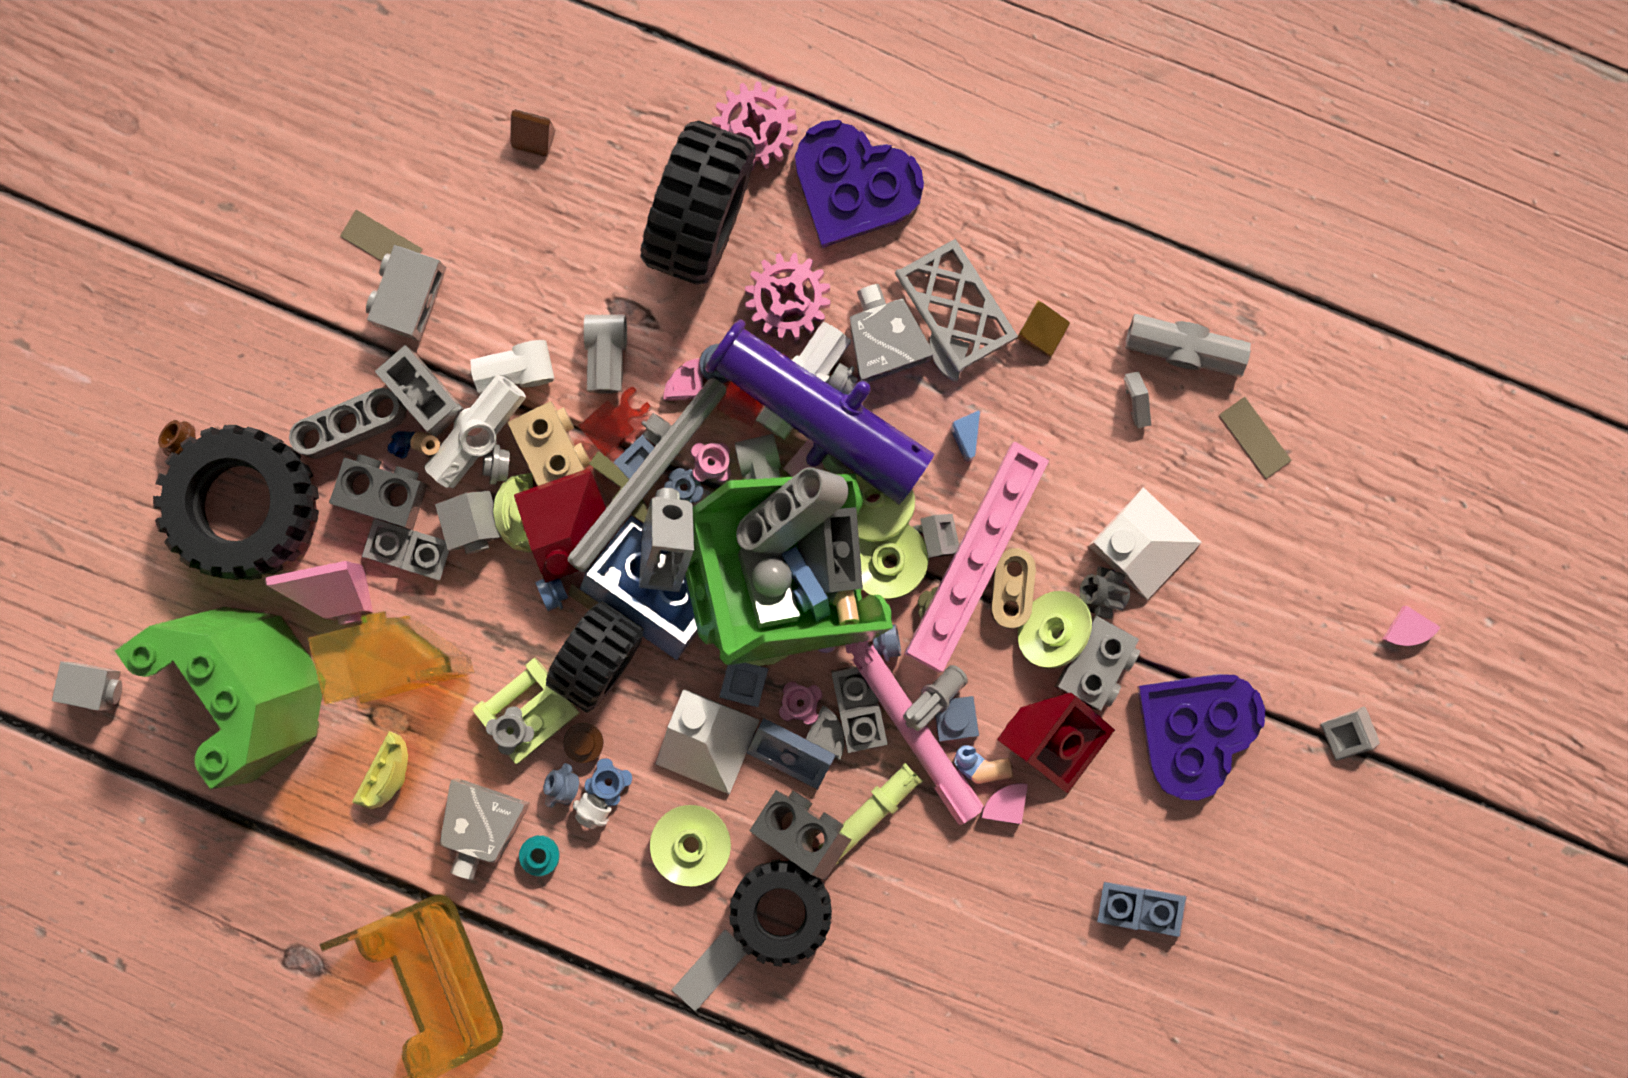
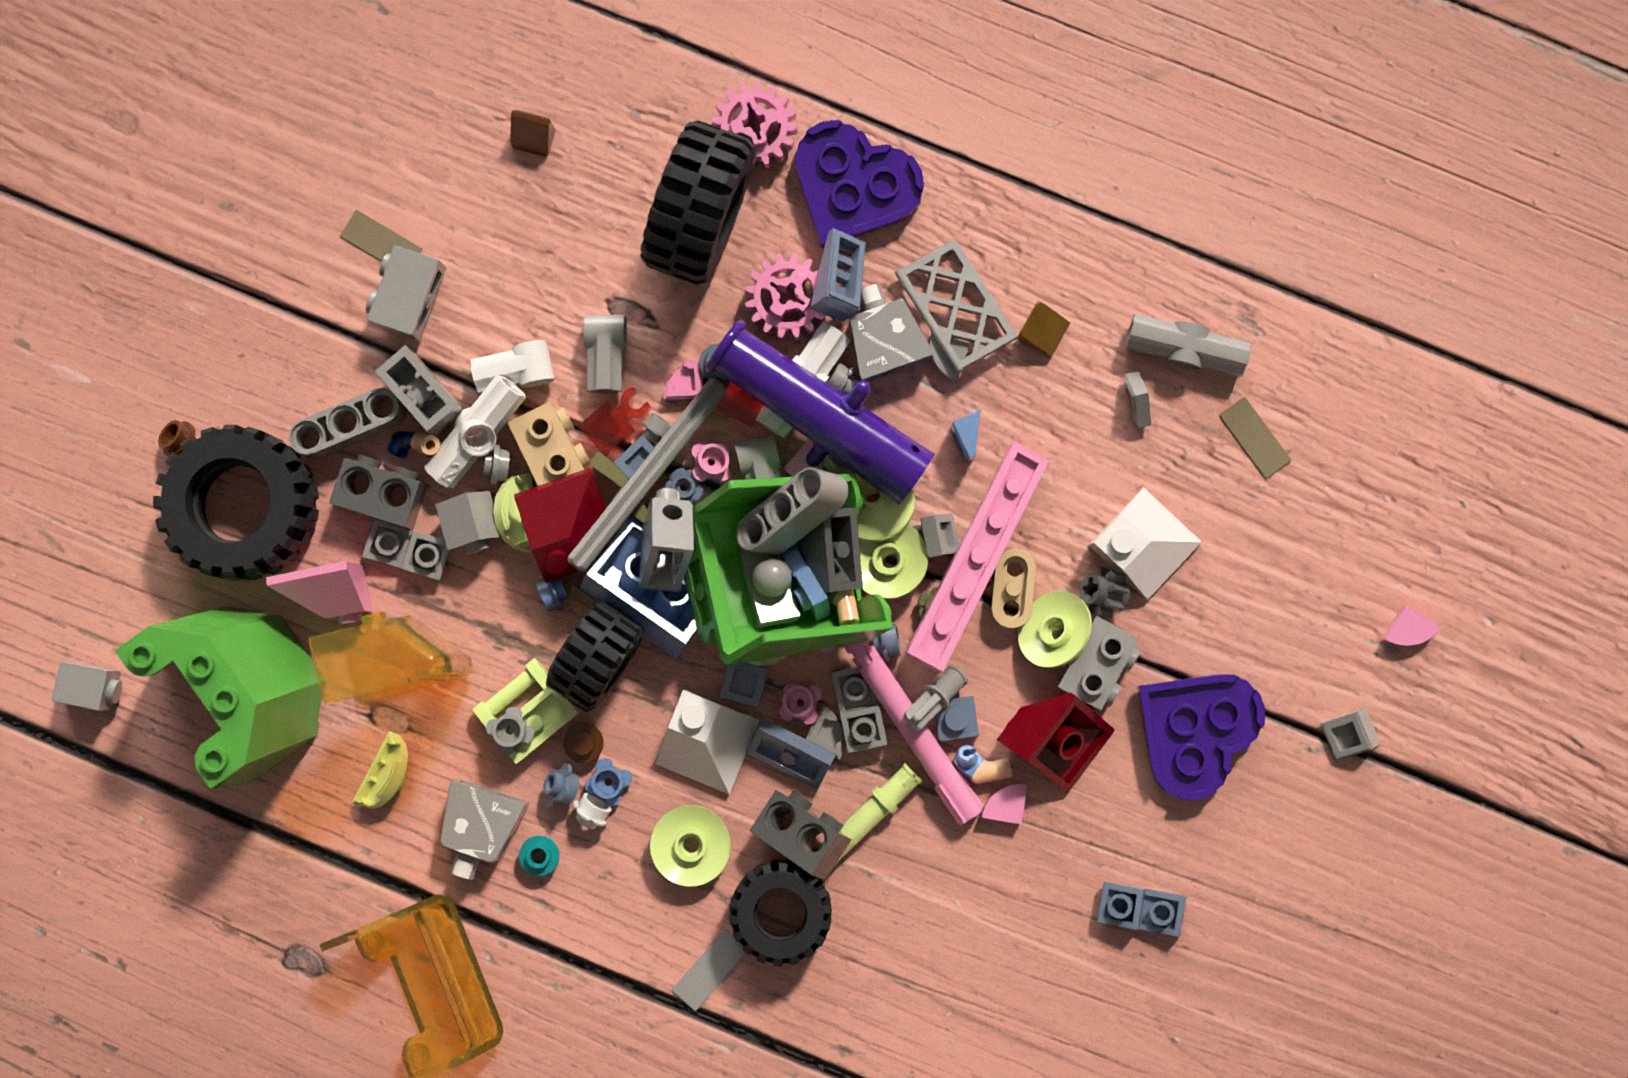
none -> sand blue slope [811,228,866,321]

